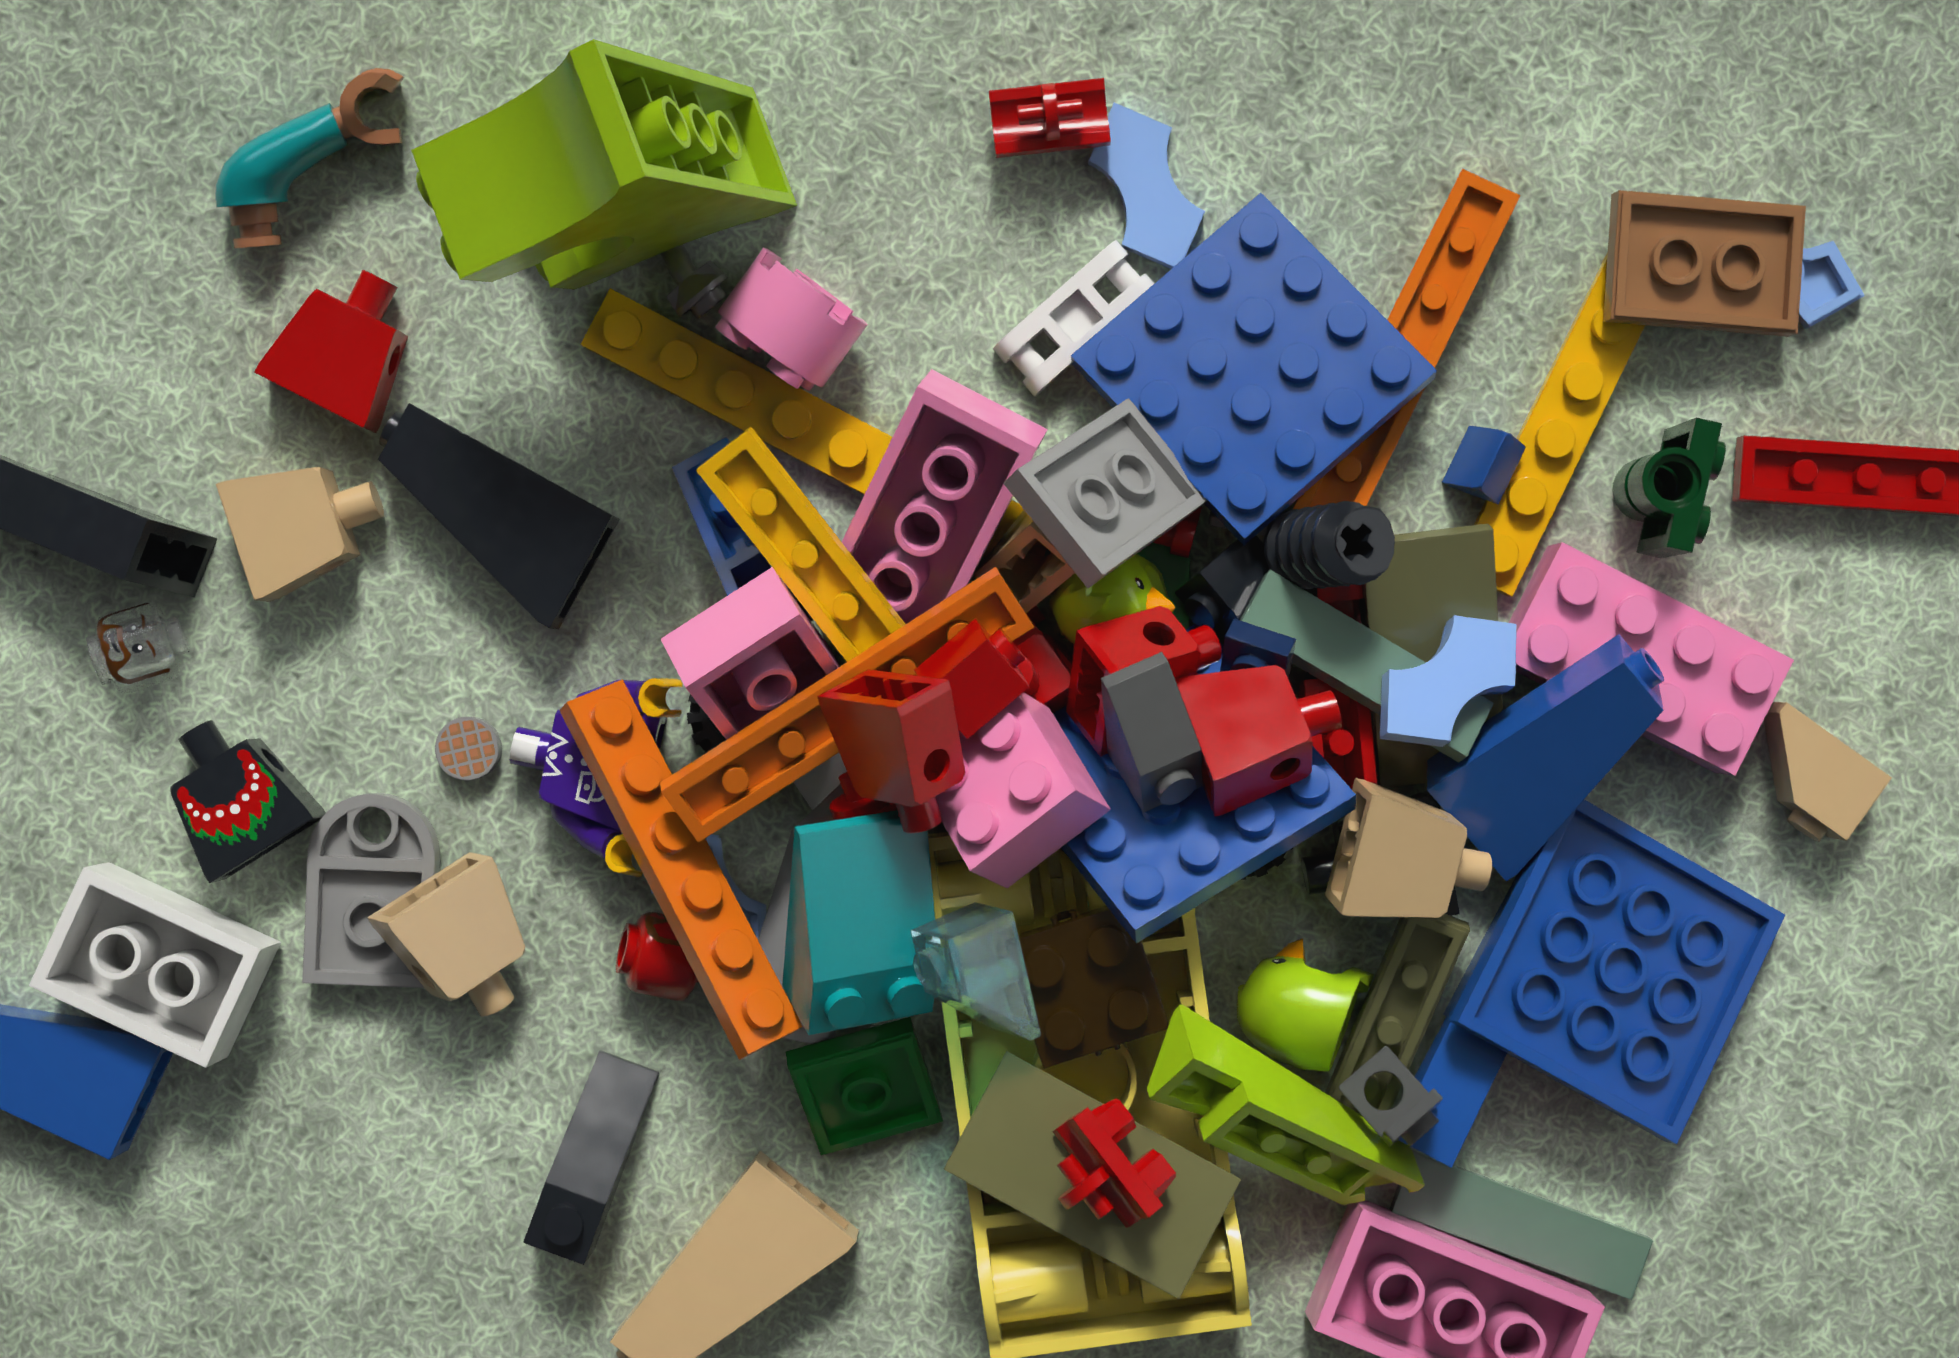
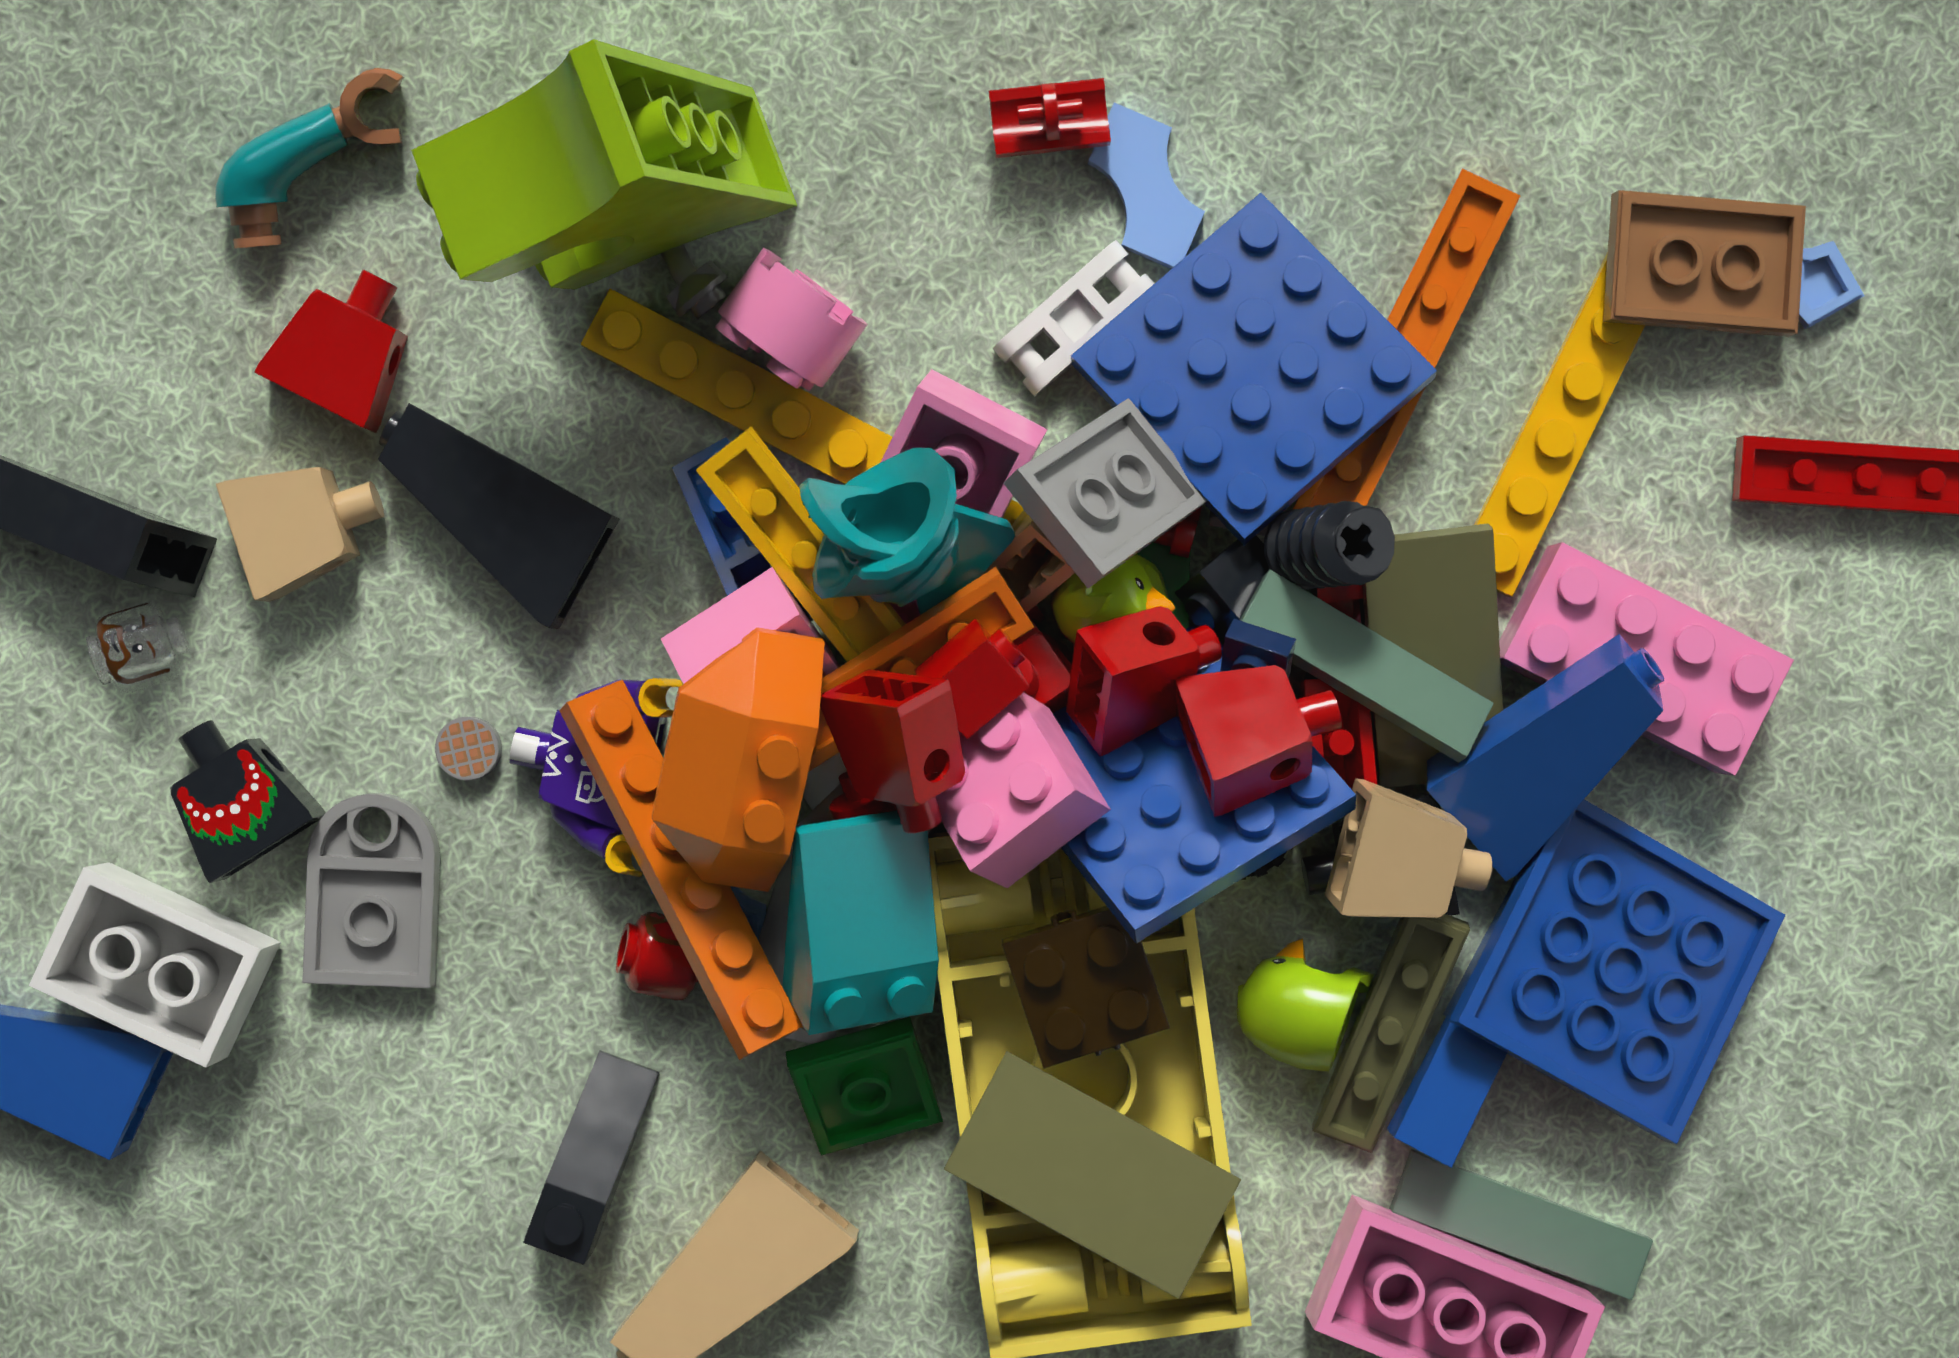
tan torso [367,852,525,1017] -> none
clear light blue slope [910,902,1041,1041] -> none
red hips [1052,1098,1176,1228] -> none
dark grey slope [1101,652,1203,813] -> none
lime wedge [1147,1004,1425,1205] -> none
dark grey bracket [1339,1046,1443,1148] -> none
light blue tile [1380,615,1516,747] -> none
blue slope [1442,425,1526,504] -> none
dark green plate [1613,417,1726,558] -> none
tan slope [1764,702,1892,842] -> none
none -> orange wedge [651,627,825,892]
none -> teal helmet [800,448,1015,615]

